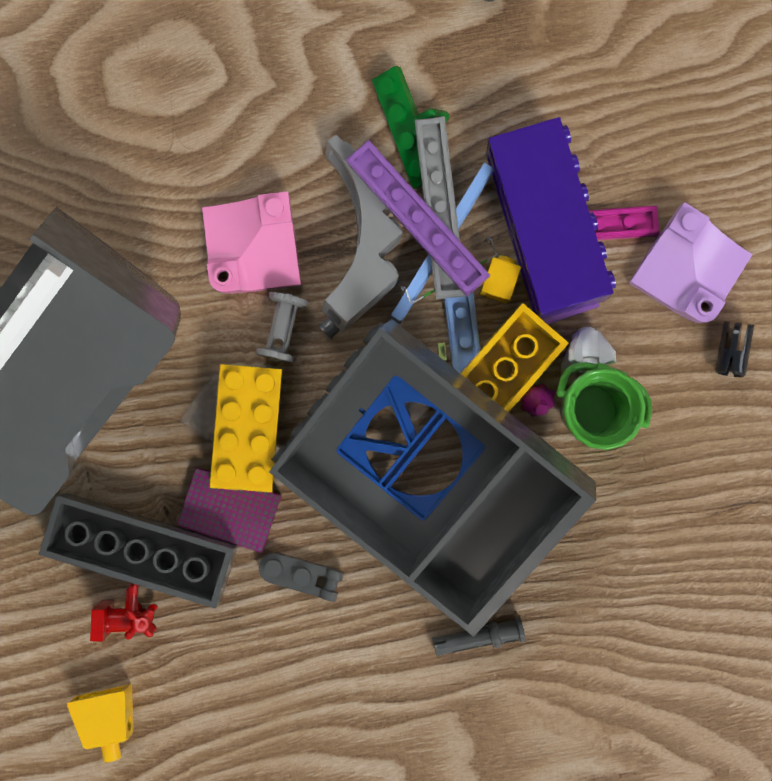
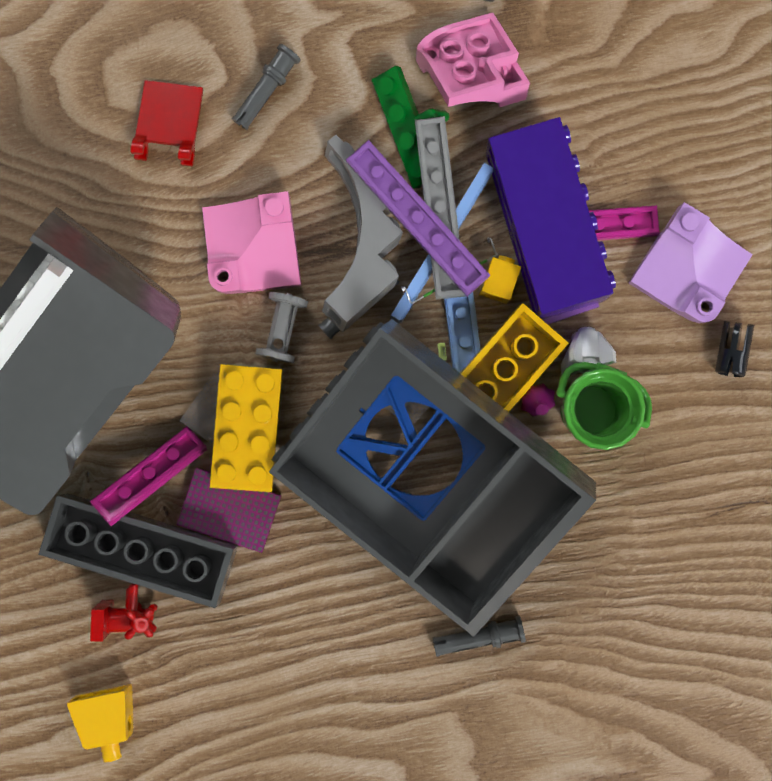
dark grey plate [259,552,344,602] -> none
none -> dark pink tile [90,426,207,526]
none -> red flag [130,80,204,167]
none -> dark grey pin [232,44,301,130]
none -> bright pink slope [416,13,530,107]

